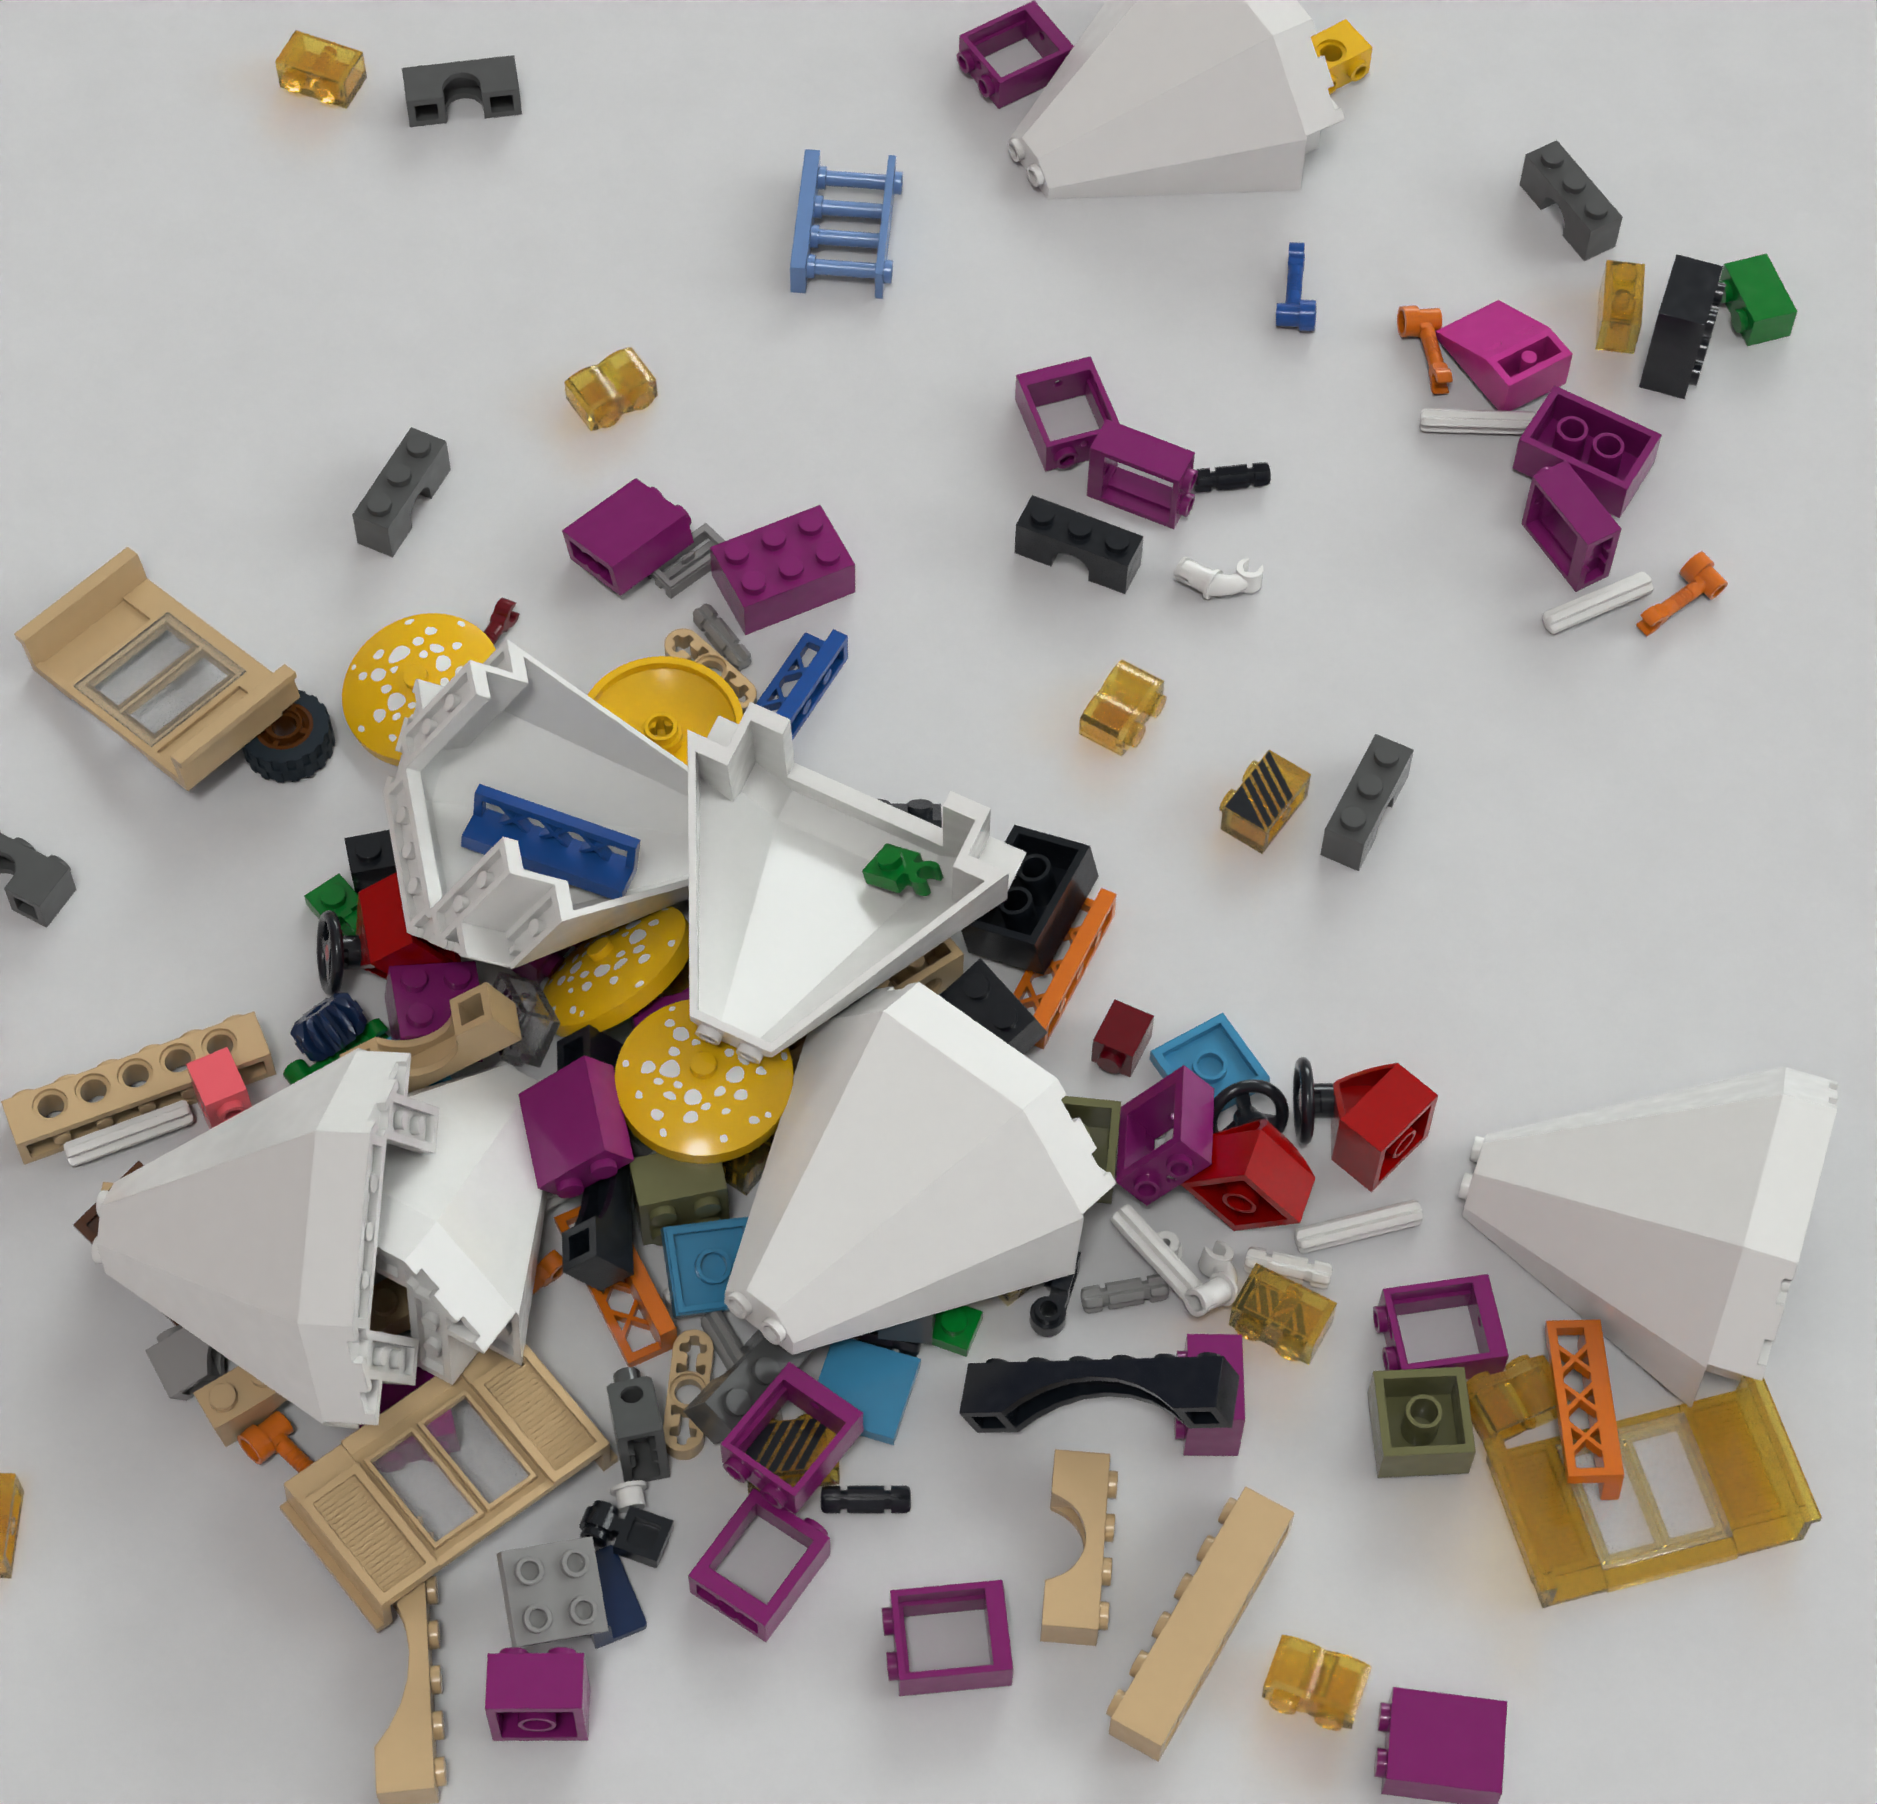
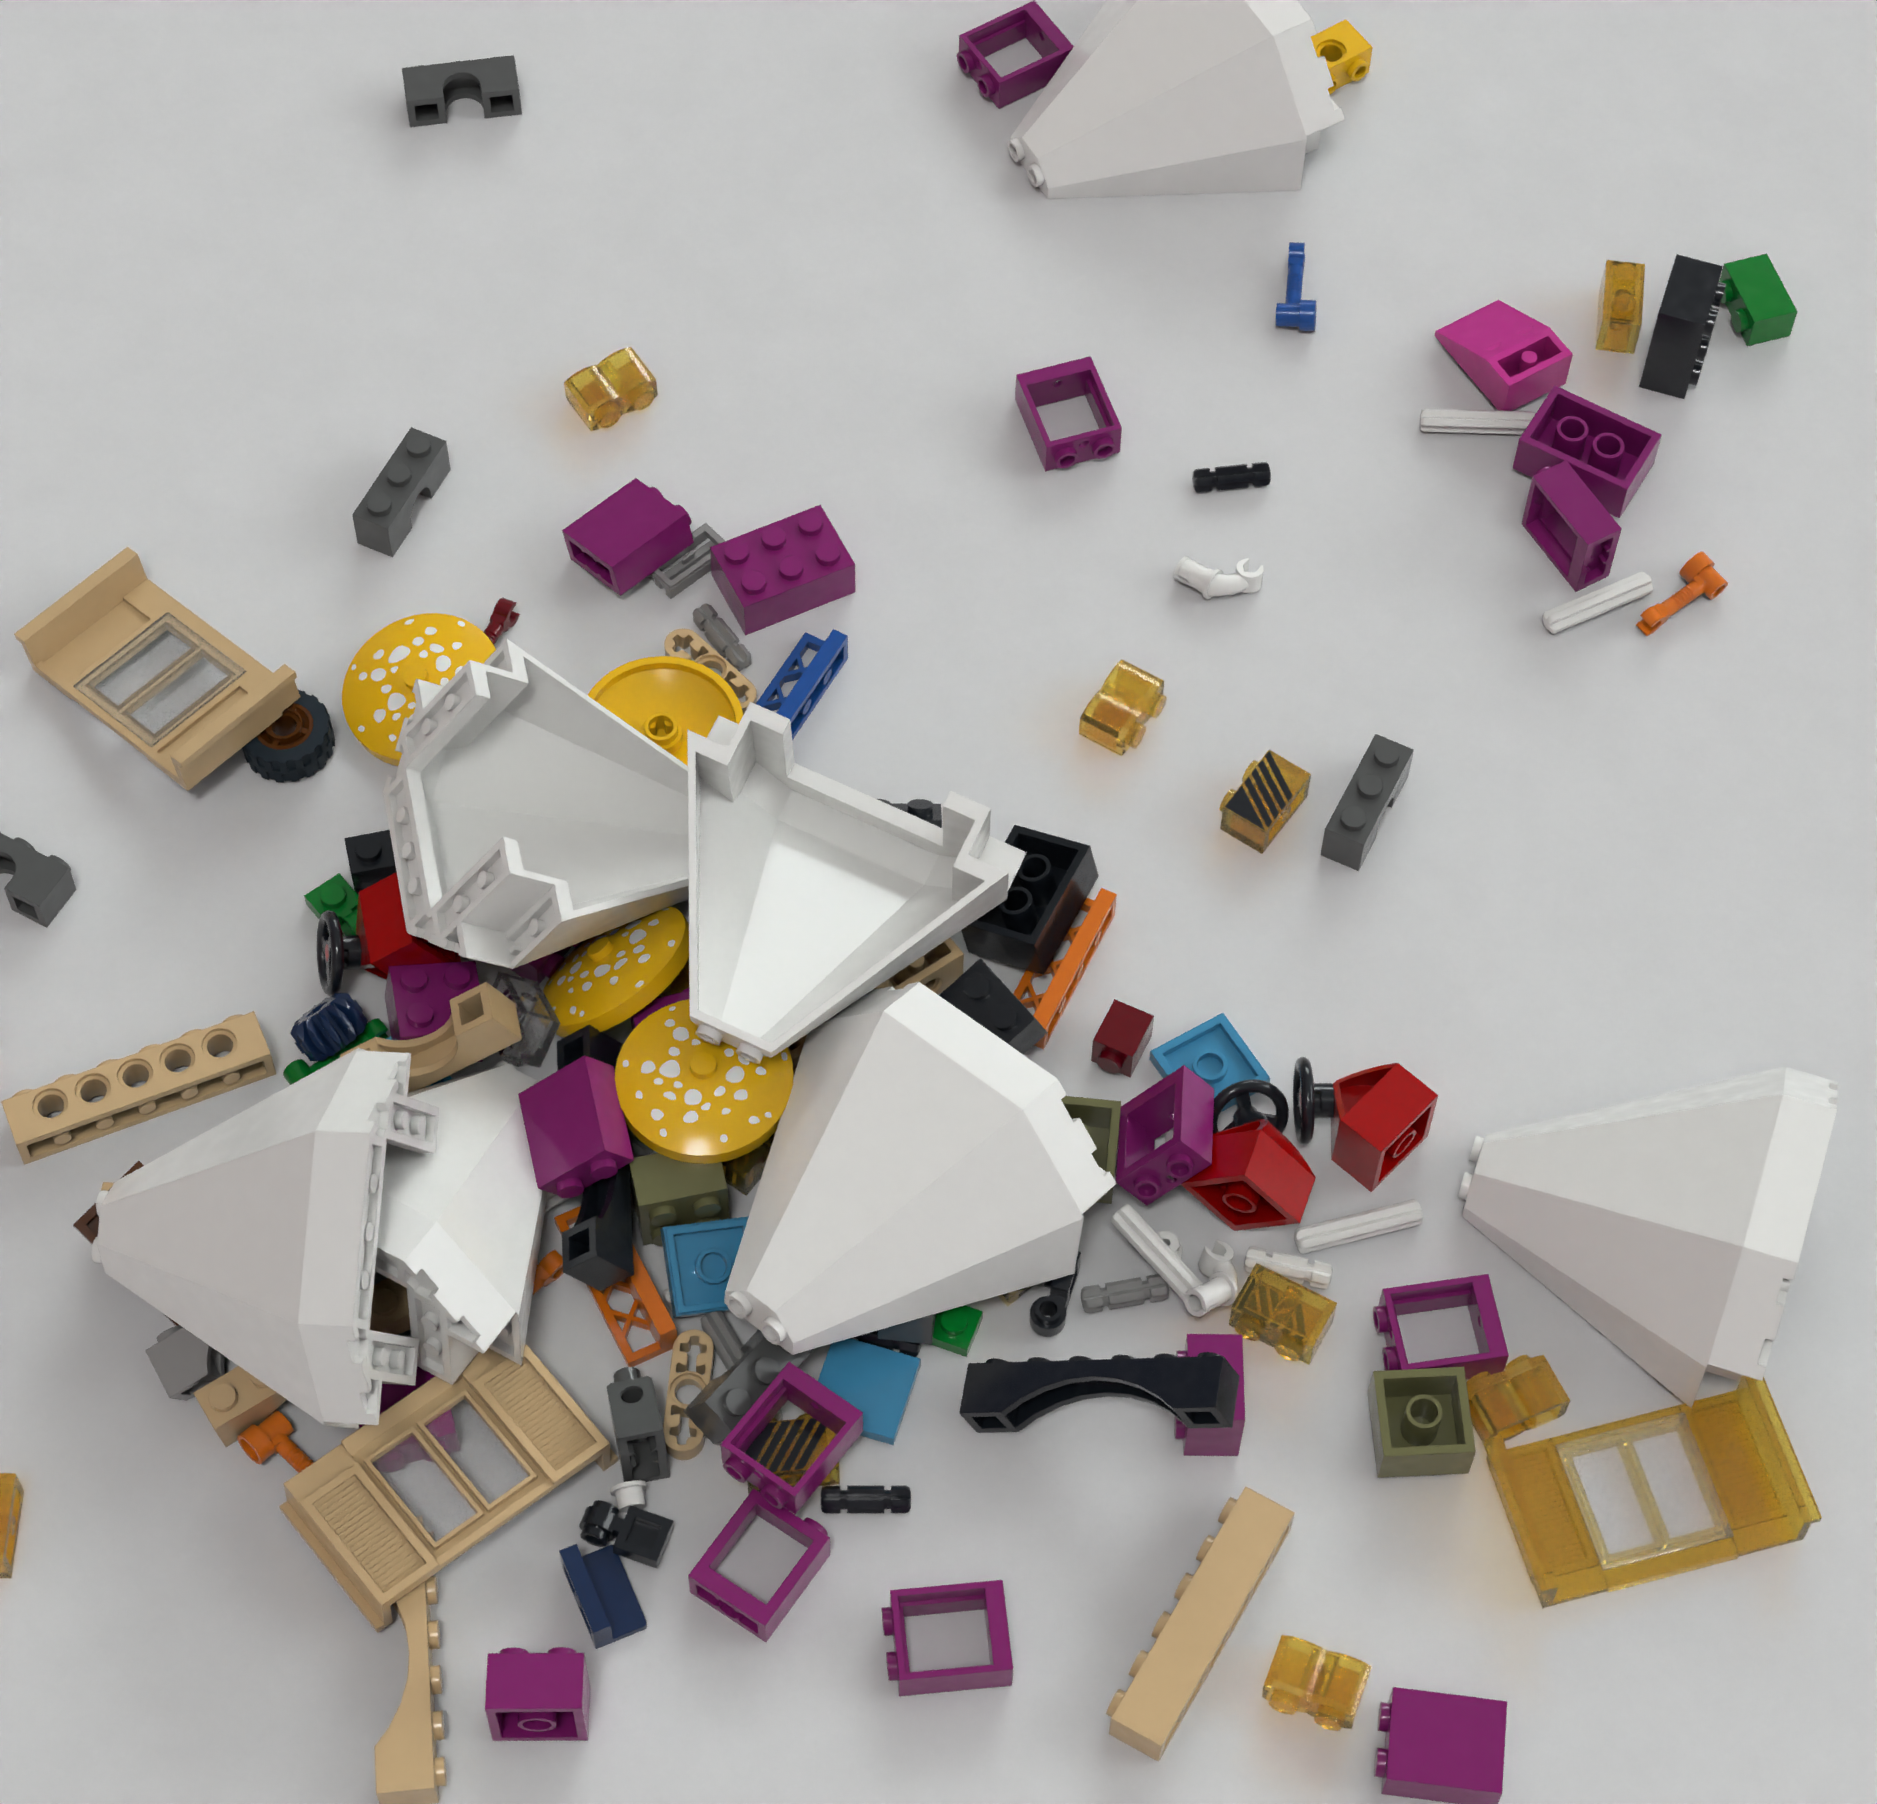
white axle [64,1100,194,1167] -> none
coral brick [186,1047,252,1129] -> none
clear yellow brick [275,30,367,109] -> none
blue fence [461,784,641,899] -> none
light grey plate [497,1536,609,1648] -> none
medium blue fence [790,149,903,299] -> none
green plate [862,843,944,896] -> none
black arch [1015,495,1144,594] -> none
tan arch [1040,1449,1118,1646] -> none
magenta window [1086,419,1198,529] -> none
orange brick [1397,305,1453,394] -> none
dark grey arch [1519,140,1623,261] -> none
orange fence [1545,1319,1624,1500] -> none

